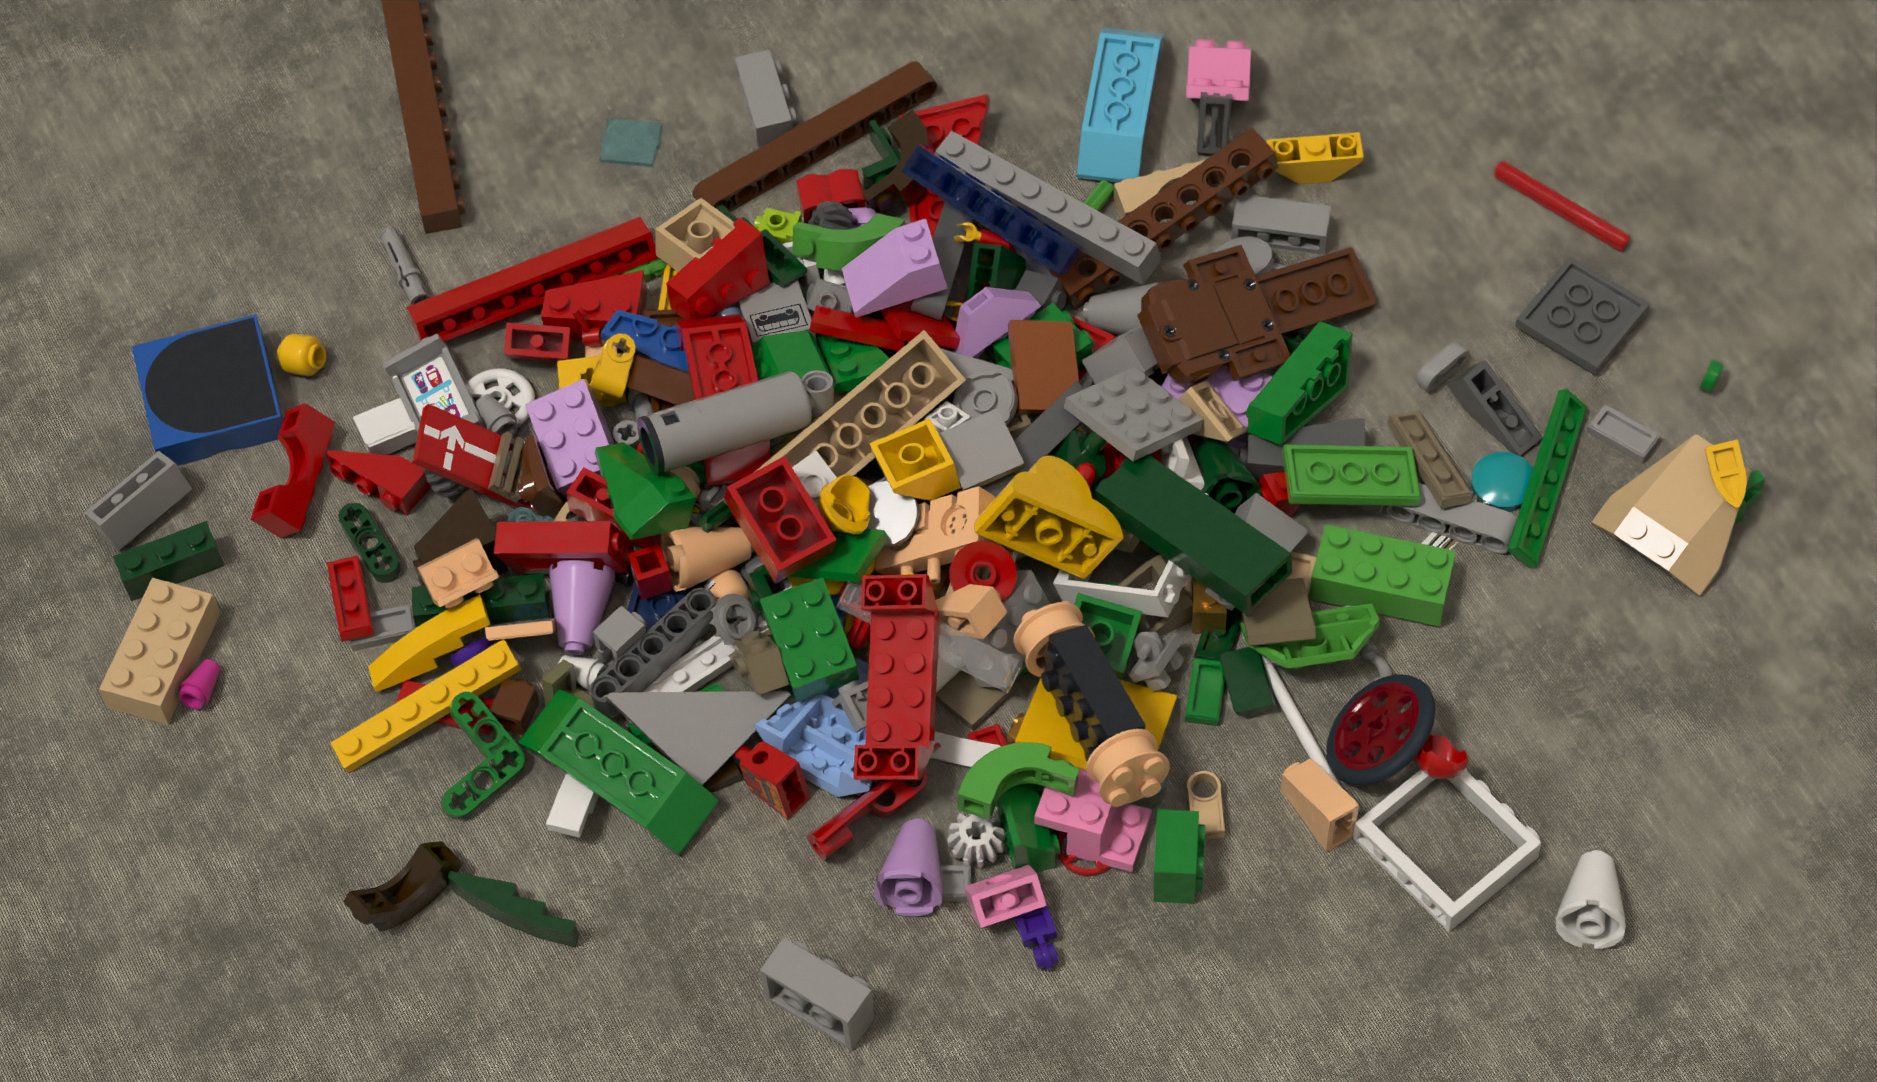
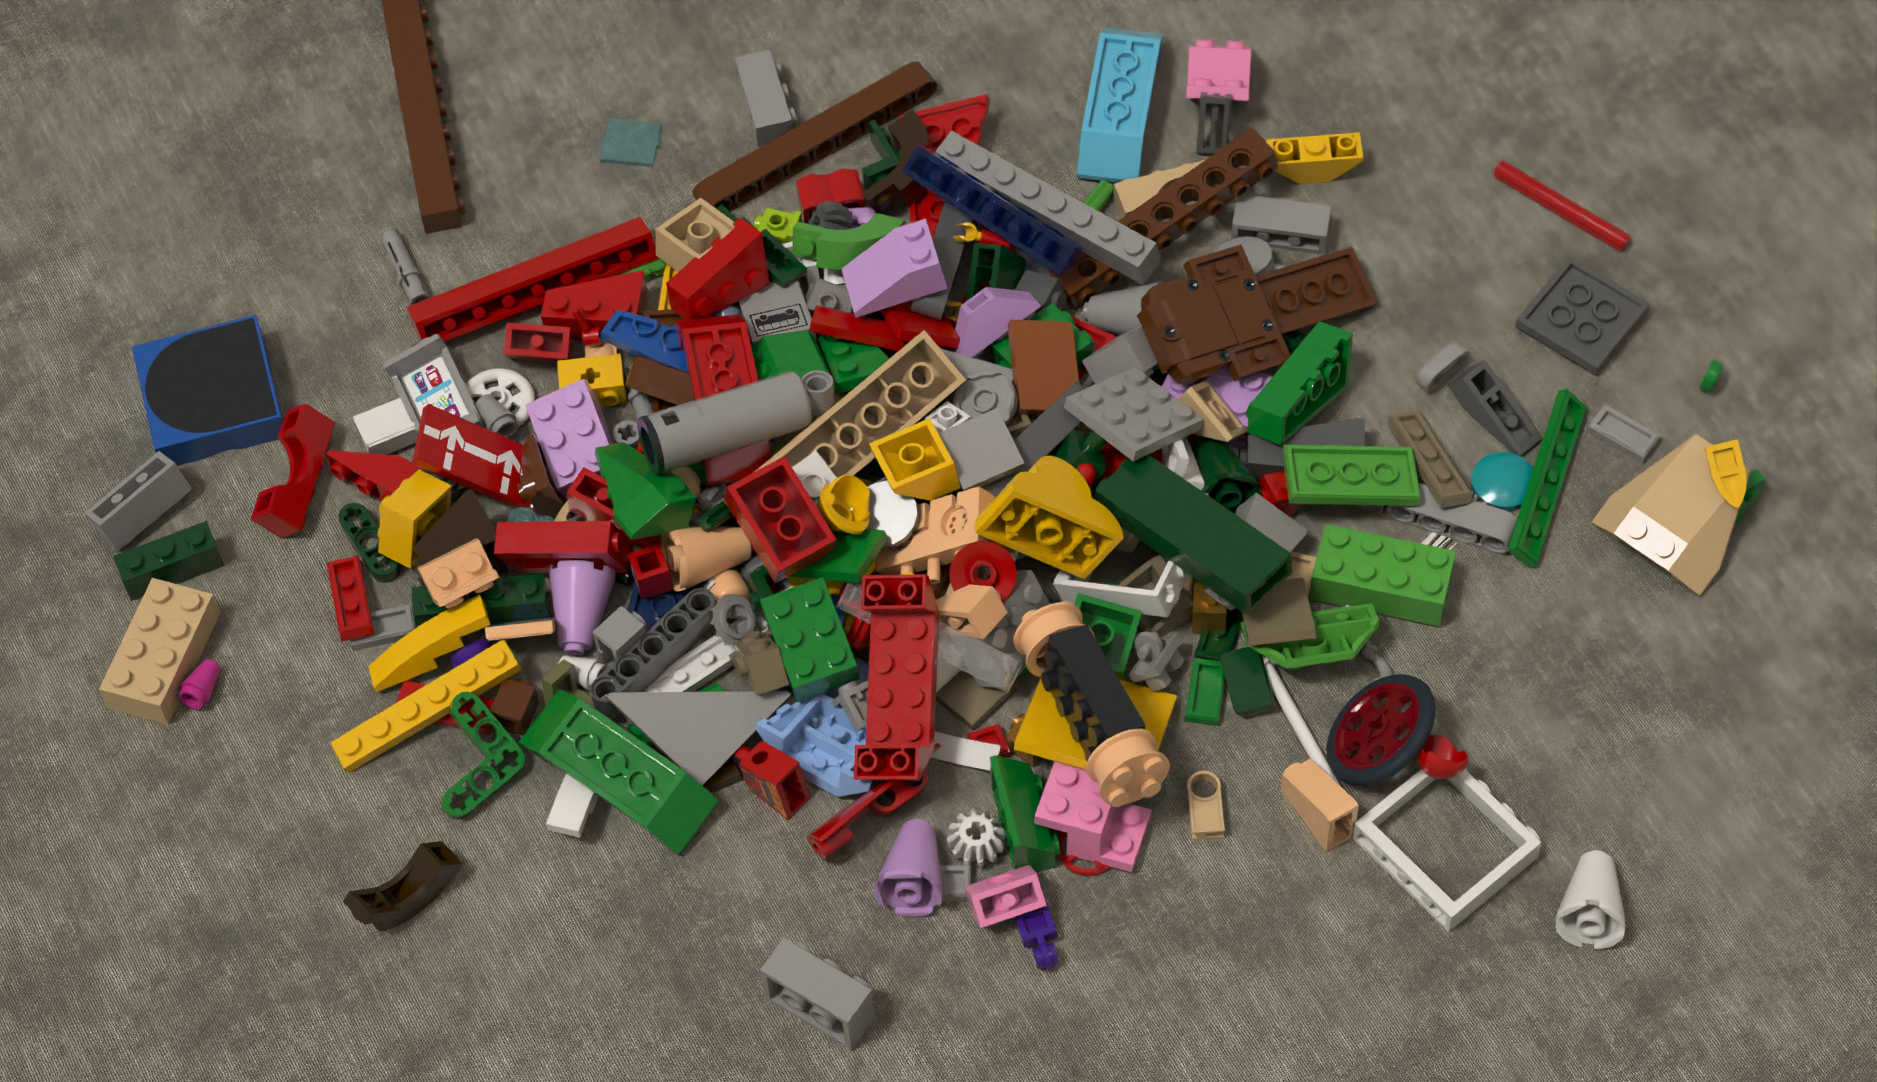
yellow head [277,334,326,376] -> none
dark green slope [448,871,579,948] -> none
dark tan tile [488,431,524,503] -> none
yellow piece [590,333,636,398] -> none
bright green arch [957,742,1080,820] -> none
green brick [1153,809,1205,904] -> none
none -> yellow brick [377,469,452,569]

